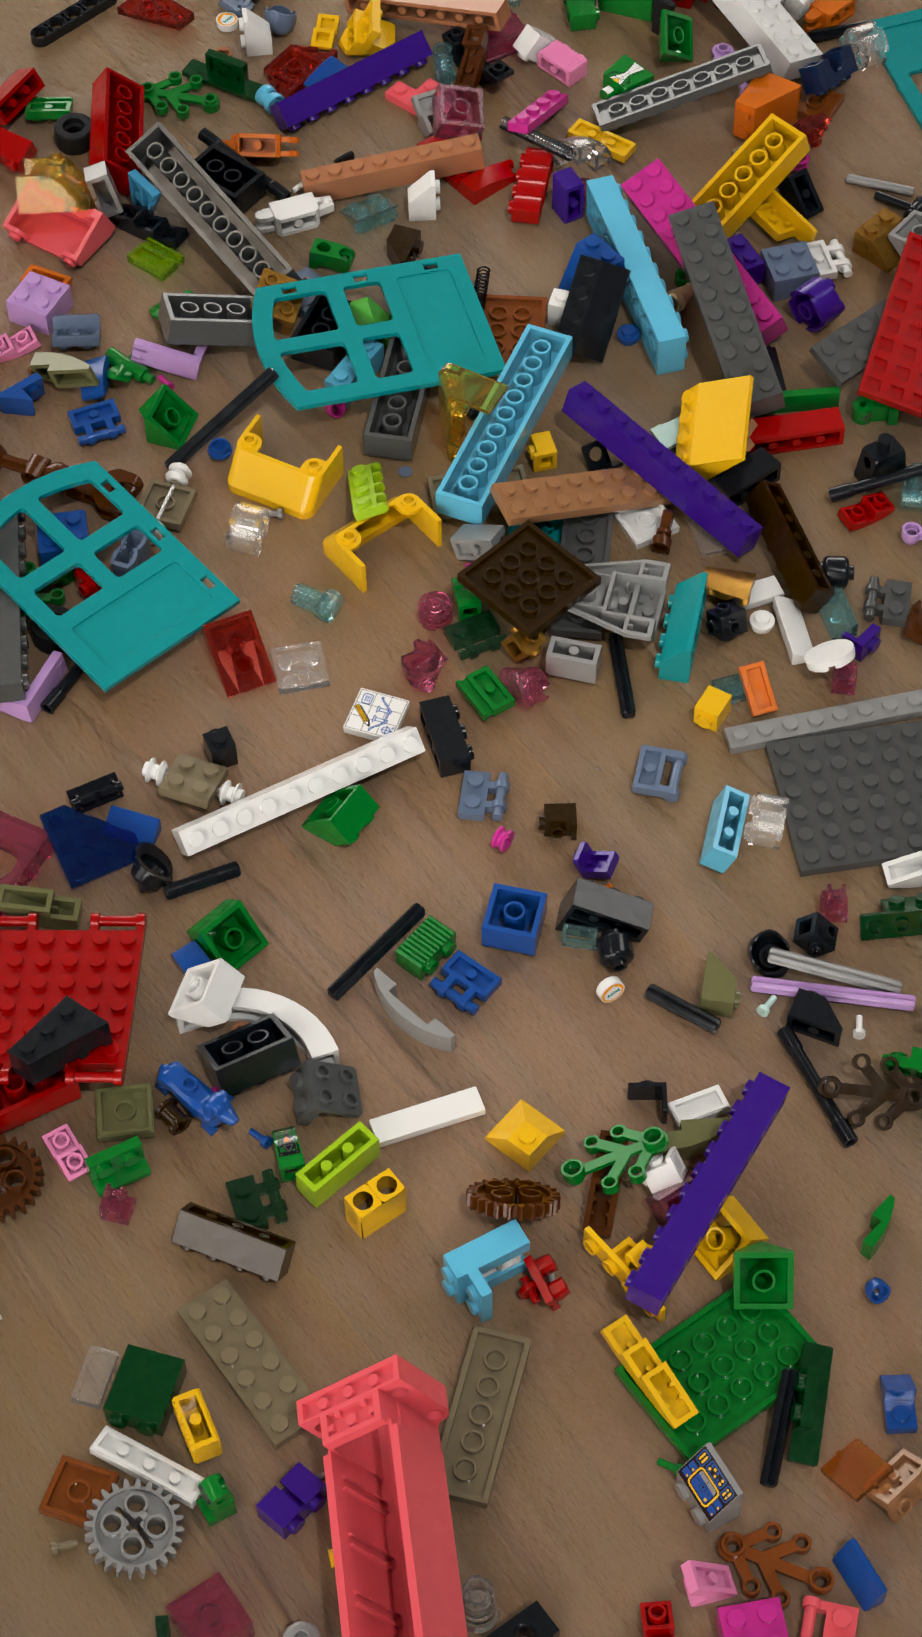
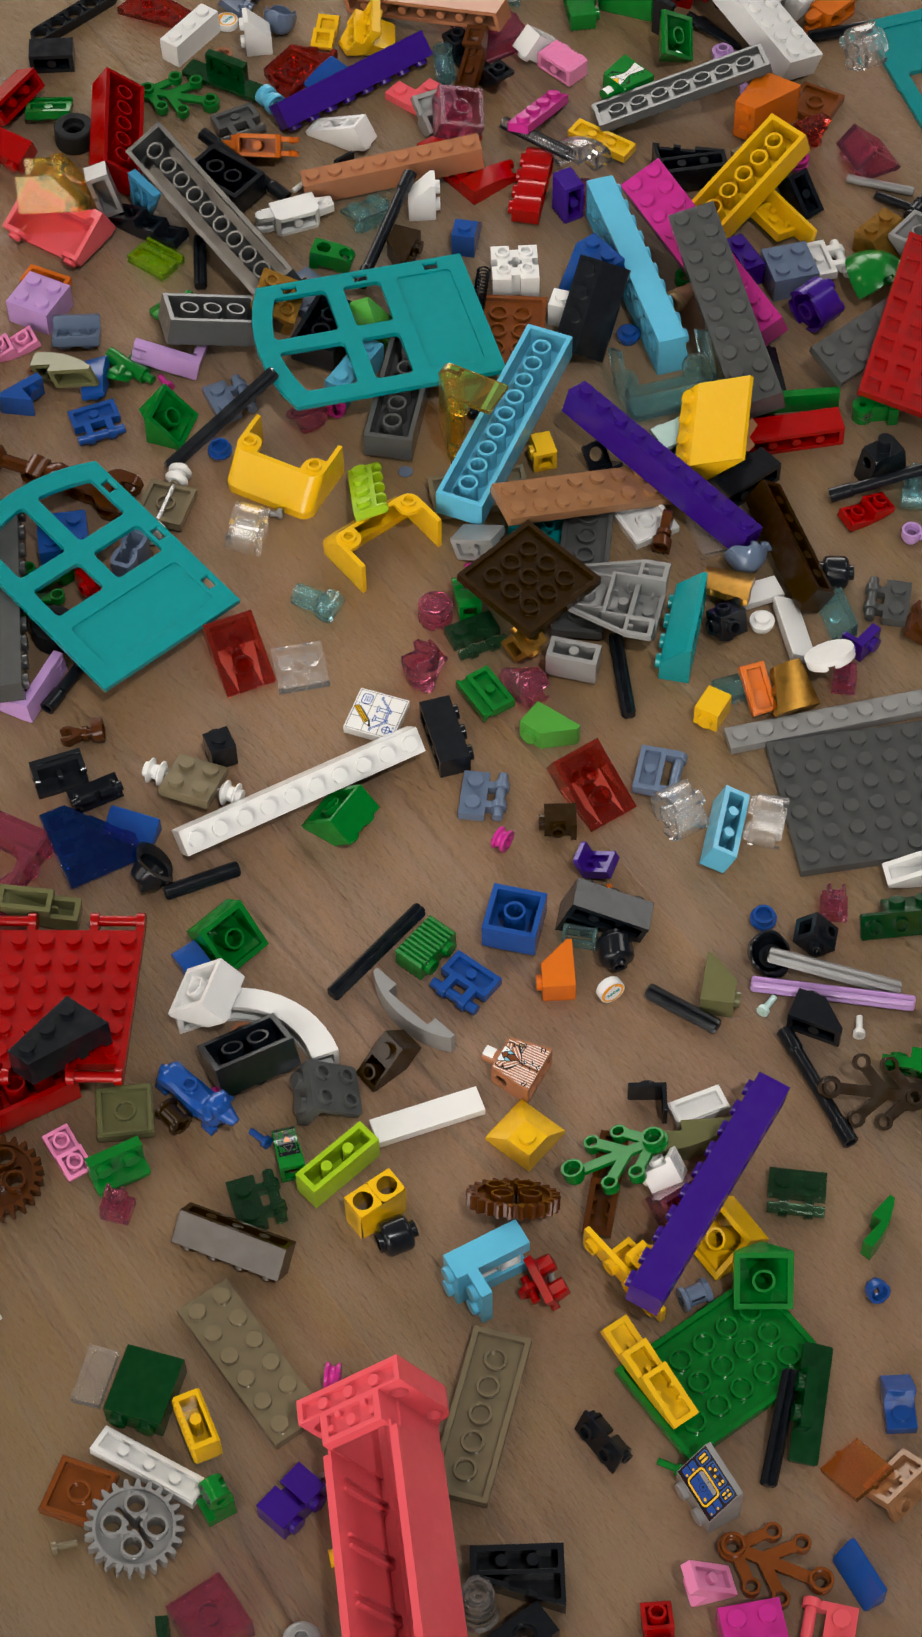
dark blue arch [798,44,858,96] -> none
none -> black brick [28,37,75,74]
none -> black hinge [28,748,89,800]
none -> reddish brown piece [60,717,106,747]
none -> white brick [160,3,221,68]
none -> black axle [193,235,207,290]
none -> sand blue plate [202,374,258,423]
none -> dark grey plate [210,102,267,140]
none -> clear pink piece [286,406,329,434]
none -> white slope [305,114,377,152]
none -> dark pink bush [323,1362,342,1388]
none -> black piece [354,169,417,289]
none -> dark brown slope [356,1029,421,1092]
none -> black head [373,1214,419,1257]
none -> blue slope [451,219,482,258]
none -> black wedge [470,1542,566,1614]
none -> nougat torso [481,1038,552,1104]
none -> white brick [490,245,540,297]
none -> bright green slope [520,701,581,749]
none -> orange slope [536,938,576,1001]
none -> clear red slope [546,738,637,832]
none -> black hinge [574,1410,633,1474]
none -> clear light blue windscreen [608,328,718,421]
none -> black wedge [651,142,728,191]
none -> clear brick [651,779,710,842]
none -> sand blue bush [676,1277,714,1313]
none -> black bar [686,11,742,50]
none -> sand blue hair [724,541,772,573]
none -> blue plate [750,905,777,931]
none -> clear green plate [766,1167,827,1220]
none -> pearl gold slope [770,658,821,717]
none -> clear pink slope [836,123,901,178]
none -> green brick [845,249,900,300]

